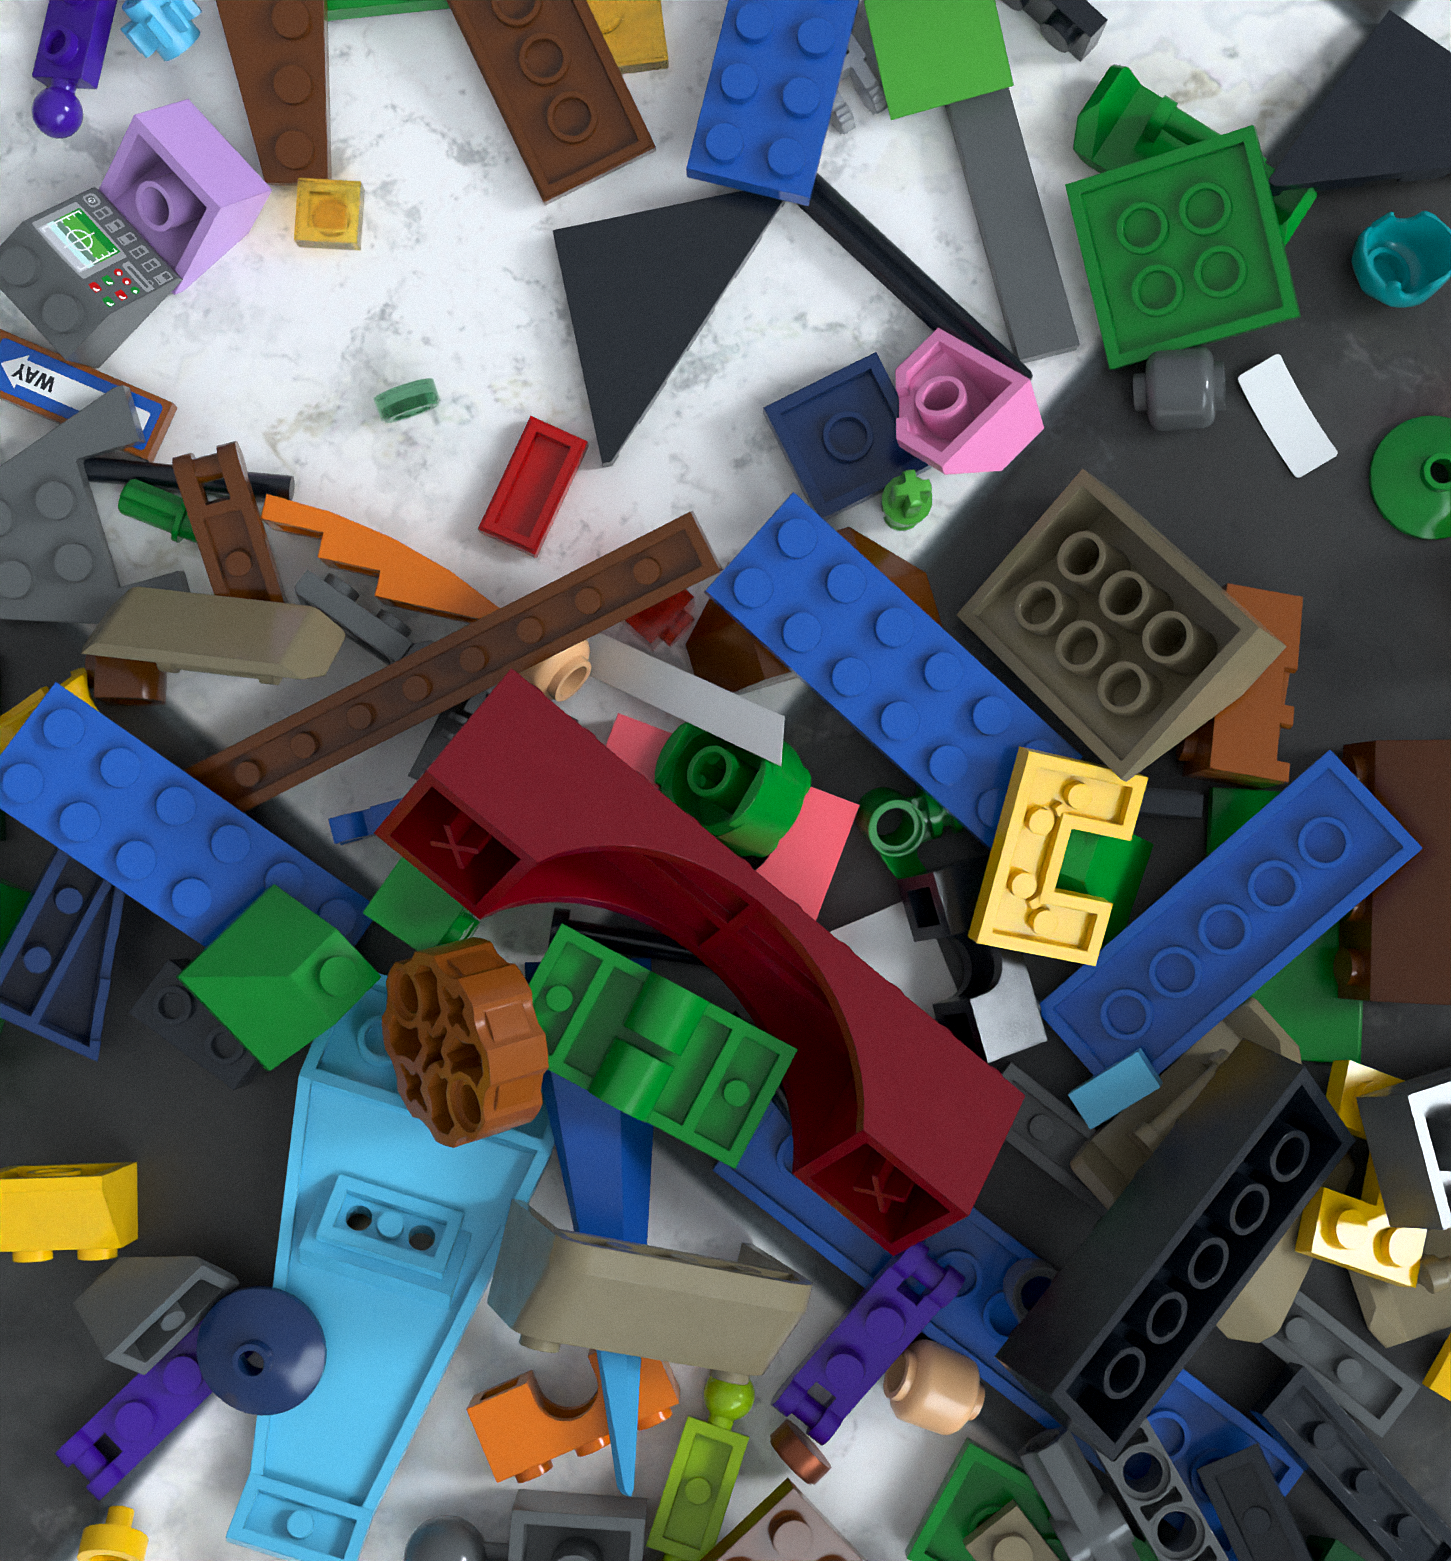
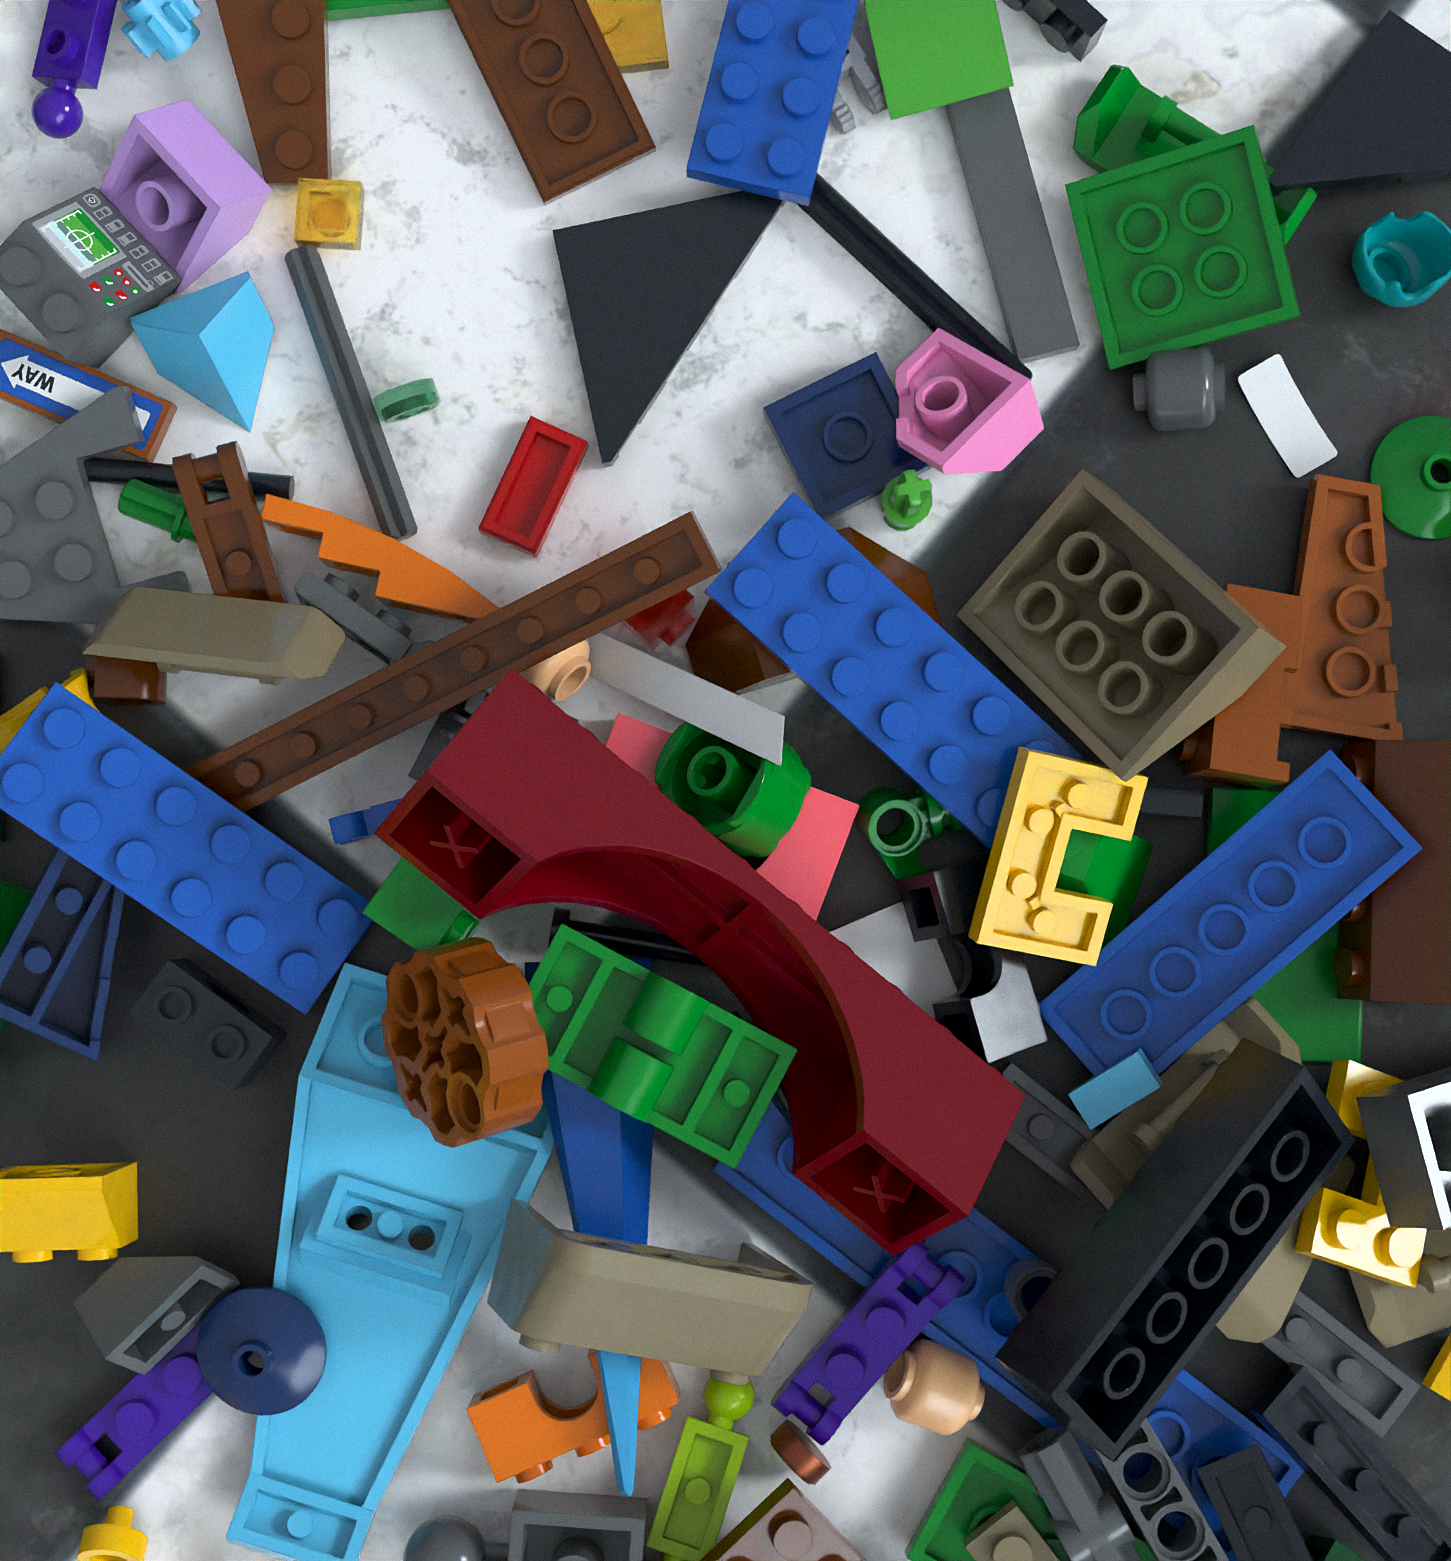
green slope [176,884,381,1071] -> none
none -> medium azure slope [130,271,275,433]
none -> dark grey axle [285,245,418,541]
none -> dark orange wing [1285,474,1403,742]

